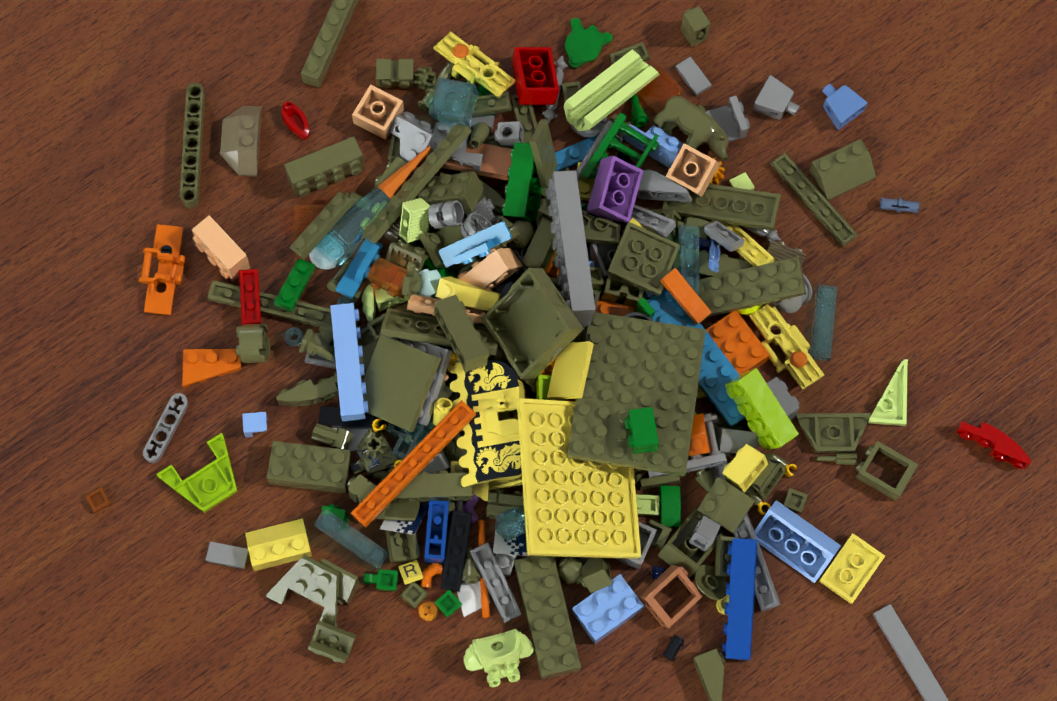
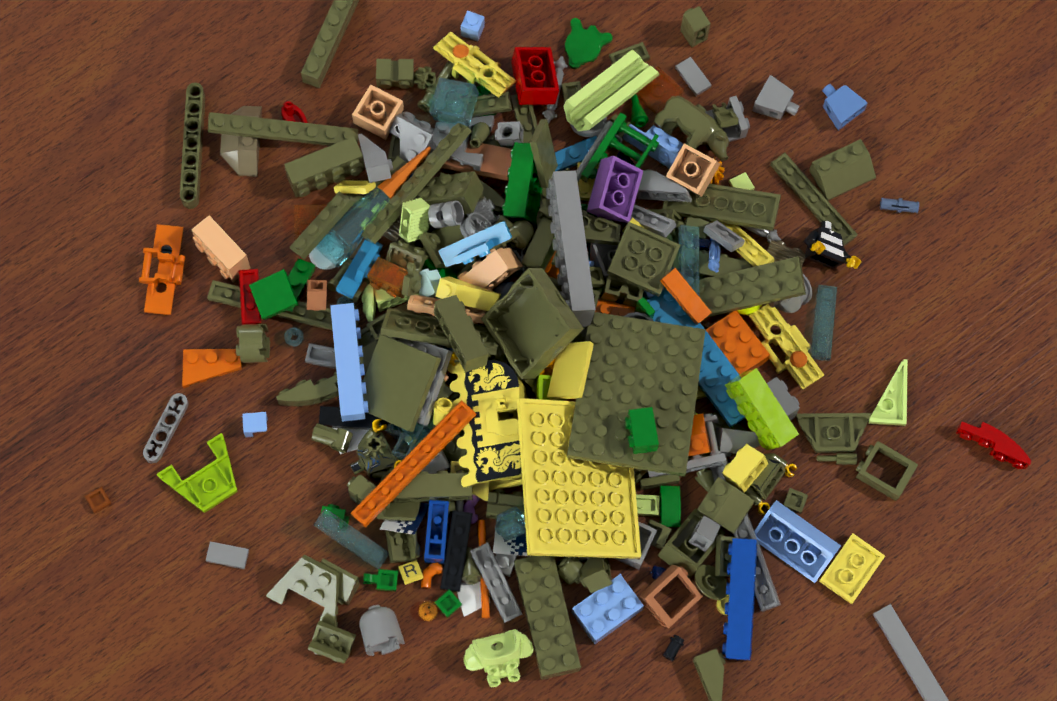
light yellow slope [245,518,312,571] -> none
olive brick [267,441,352,494] -> none
olive animal [299,325,335,363] -> none
olive tile [400,582,428,609] -> none
none -> olive plate [208,112,358,146]
none -> green tile [249,269,299,320]
none -> nougat slope [307,280,327,311]
none -> light yellow tile [334,180,376,194]
none -> light grey slope [358,134,393,183]
none -> light grey cylinder [359,605,405,656]
none -> light blue brick [461,10,485,42]
none -> olive plate [712,102,738,128]
none -> black torso [804,221,861,269]

